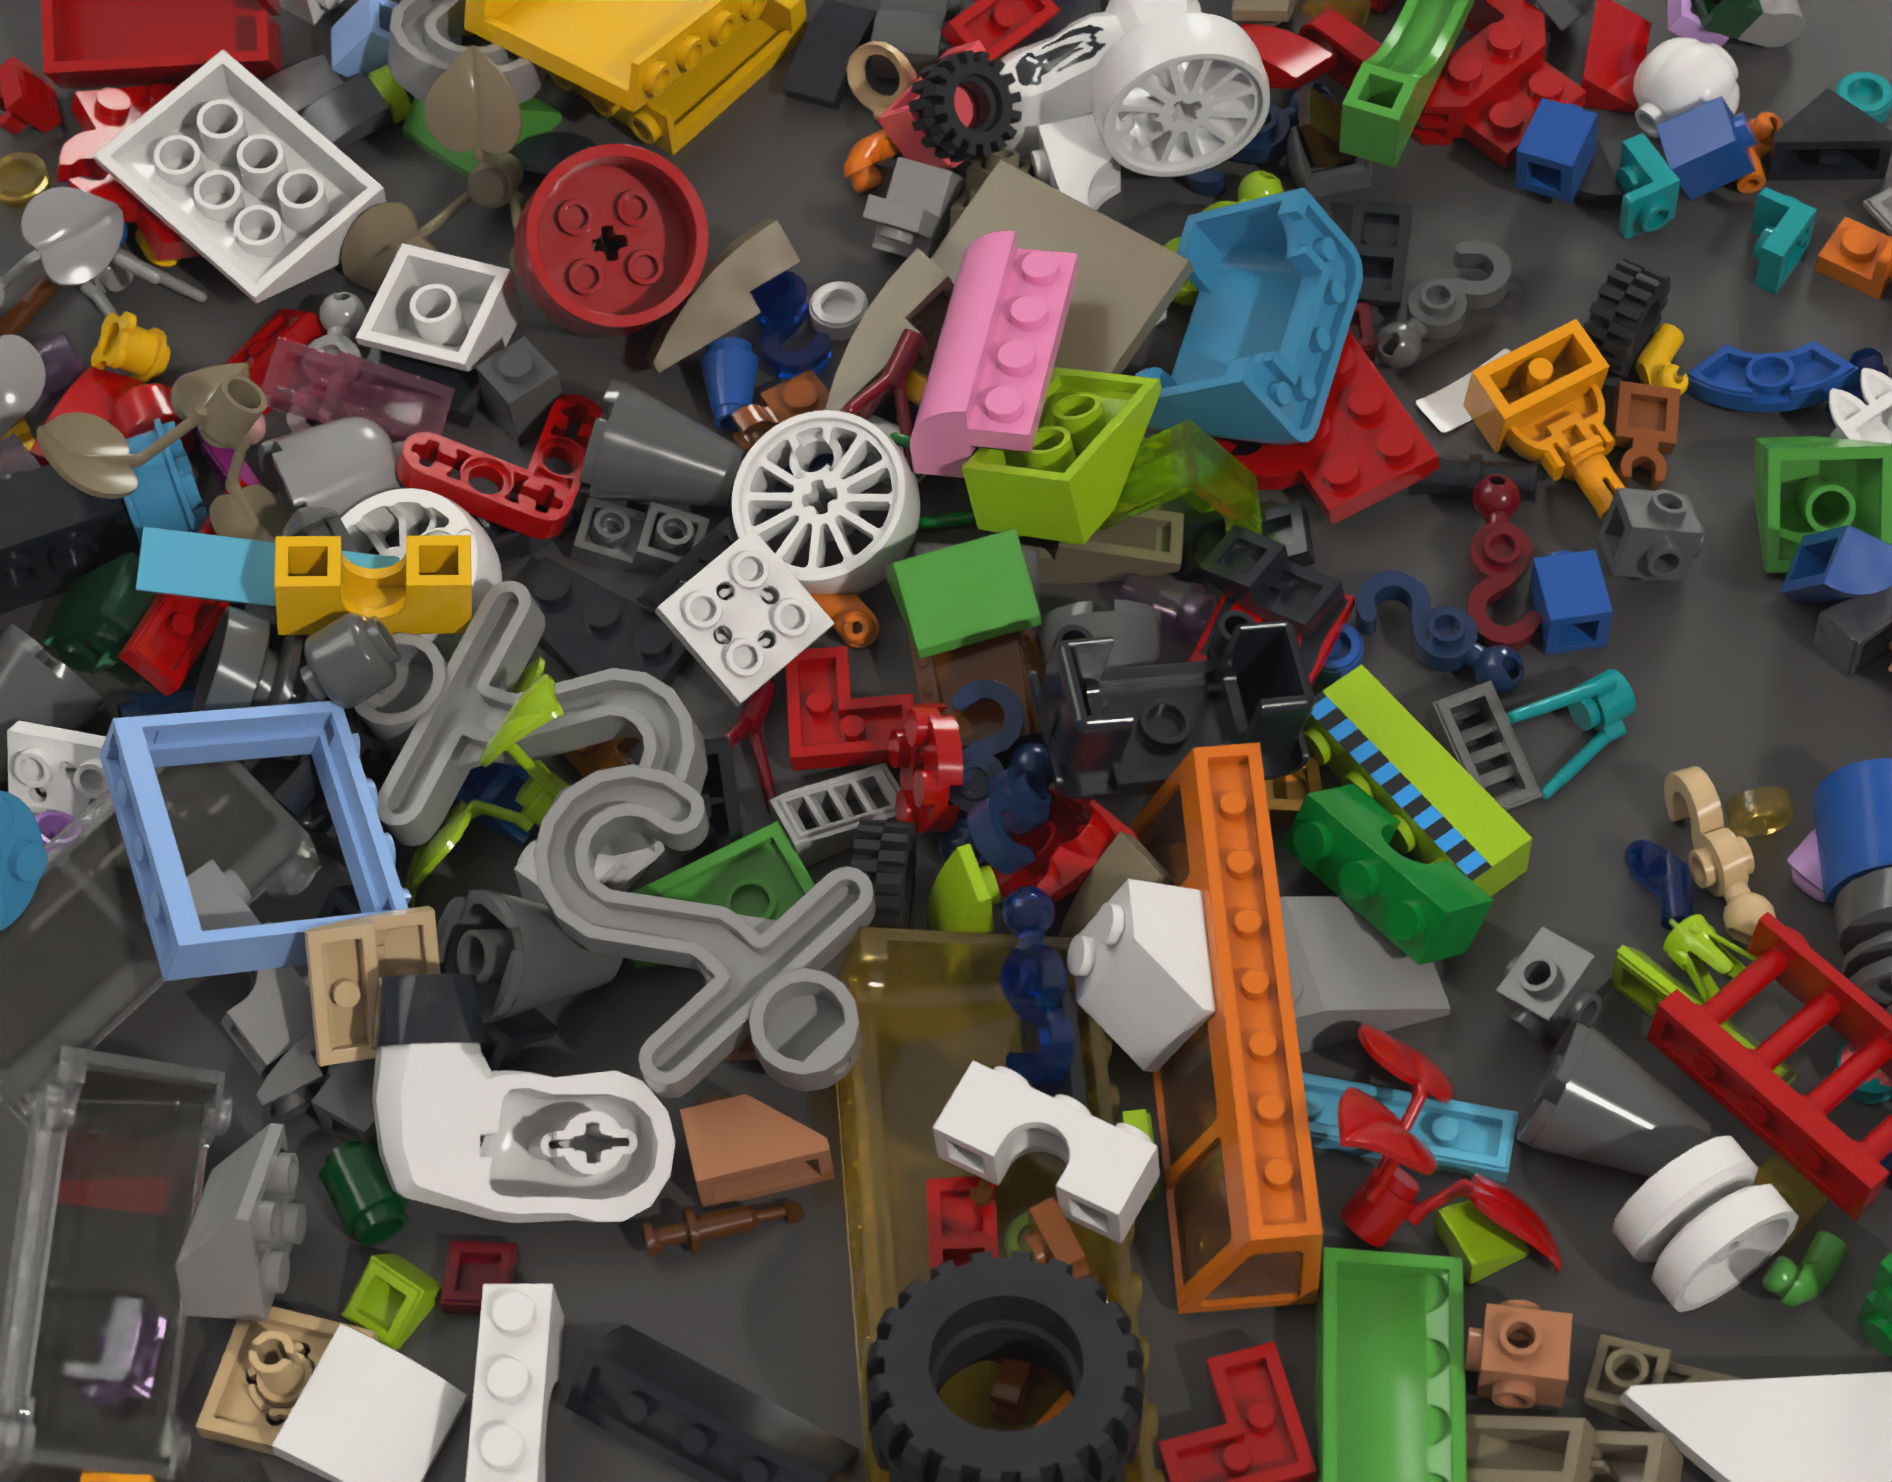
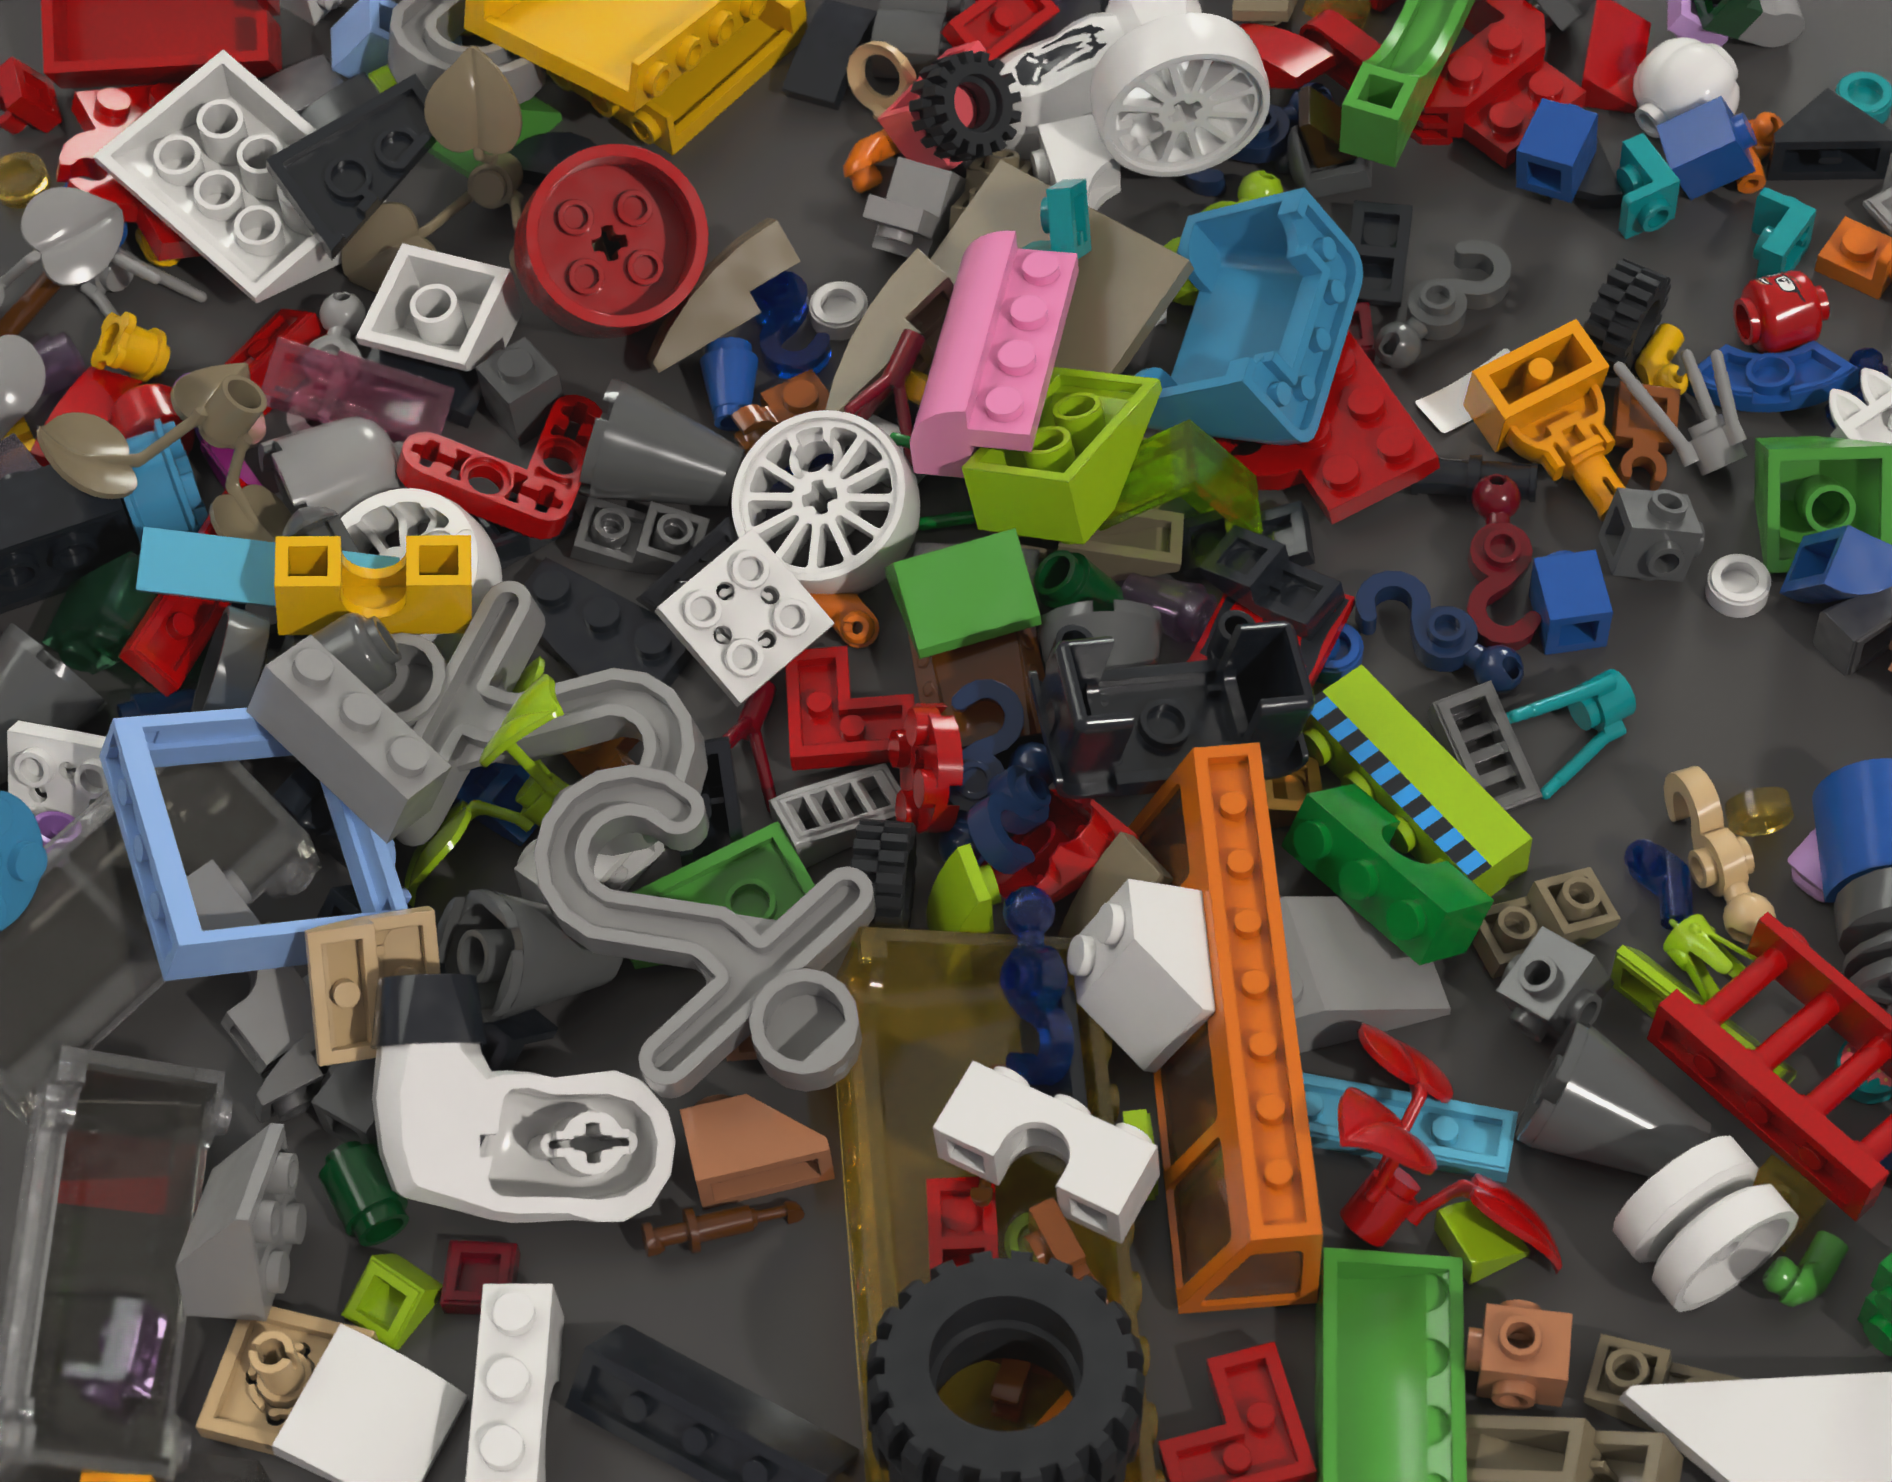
none -> light grey brick [247,634,452,843]
none -> black wing [266,74,437,260]
none -> teal bracket [1021,179,1092,259]
none -> dark green brick [1034,550,1124,612]
none -> dark tan slope [1472,867,1621,979]
none -> light grey plant [1613,349,1748,476]
none -> white tile [1705,554,1771,618]
none -> red head [1733,270,1830,354]

